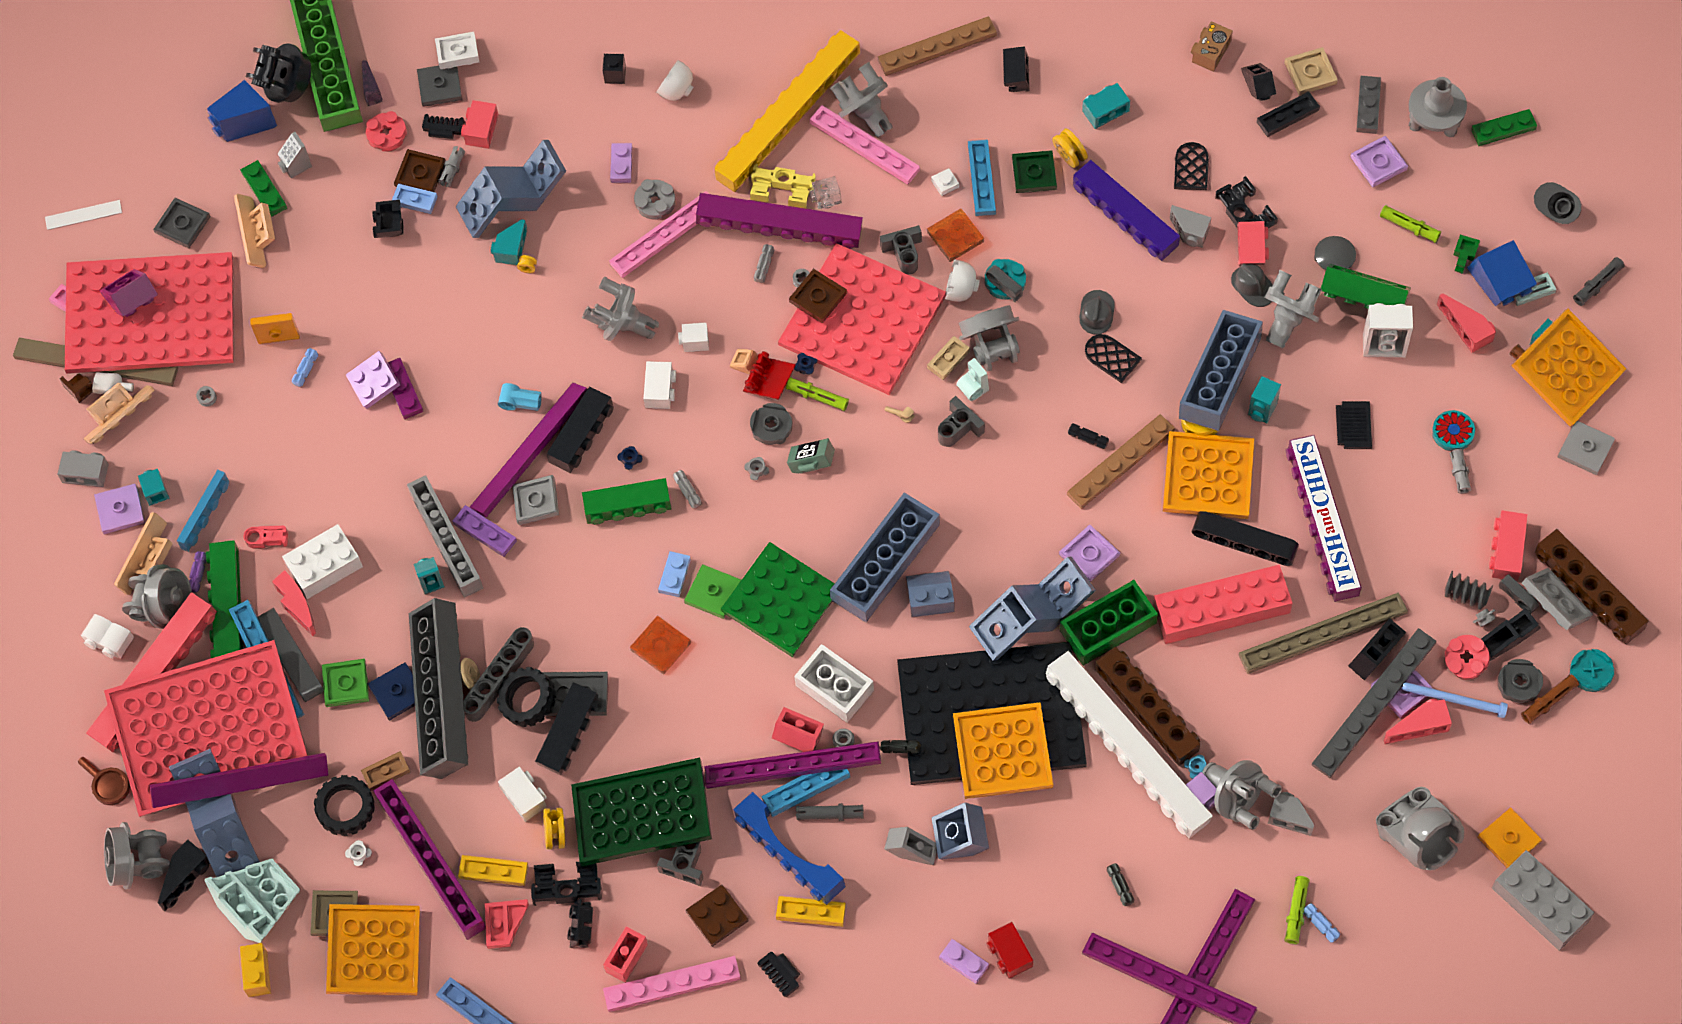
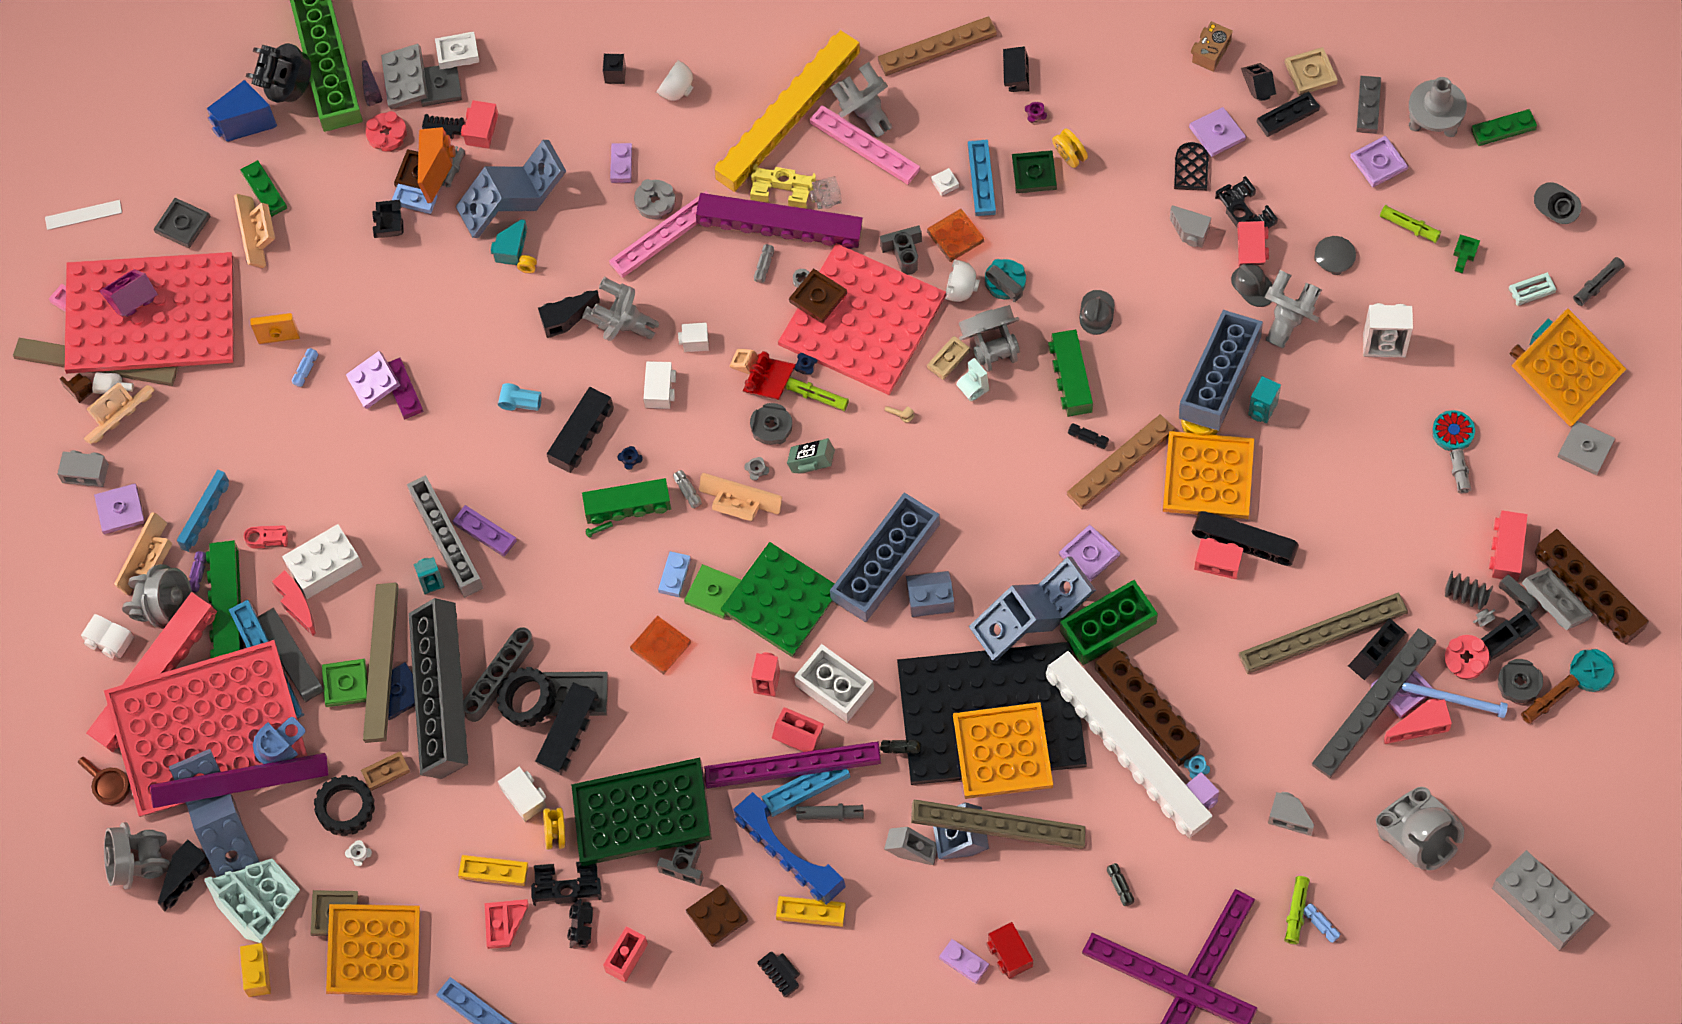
teal brick [138,469,170,506] -> none
light grey bush [196,386,217,407] -> none
light grey slope [278,132,312,178] -> none
magenta brick [373,779,486,940] -> none
tan piece [461,658,480,690] -> none
magenta tile [469,382,587,517] -> none
light grey plate [513,475,559,525] -> none
bright pink plate [603,956,741,1012] -> none
light grey plate [832,729,854,747] -> none
dark grey tile [938,396,985,447] -> none
dark purple brick [1073,160,1180,261] -> none
teal brick [1082,83,1130,129] -> none
black window [1085,334,1142,383] -> none
coral brick [1153,564,1293,644] -> none
light grey piece [1202,760,1282,830] -> none
brick [1286,435,1362,602] -> none
green brick [1320,264,1411,309] -> none
black window [1336,401,1372,449] -> none
coral slope [1437,293,1496,353] -> none
blue slope [1467,240,1537,306] -> none
light orange plate [1477,807,1542,868] -> none
none -> medium blue container [253,717,305,764]
none -> dark tan tile [363,582,399,743]
none -> light grey plate [381,44,428,109]
none -> orange slope [418,127,456,203]
none -> black slope [538,290,600,338]
none -> green piece [585,521,613,538]
none -> light nougat bracket [699,473,782,521]
none -> coral brick [751,652,780,697]
none -> dark tan tile [911,799,1085,849]
none -> magenta plate [1025,102,1047,123]
none -> green brick [1048,329,1093,417]
none -> lavender plate [1189,107,1246,157]
none -> coral brick [1194,538,1243,579]

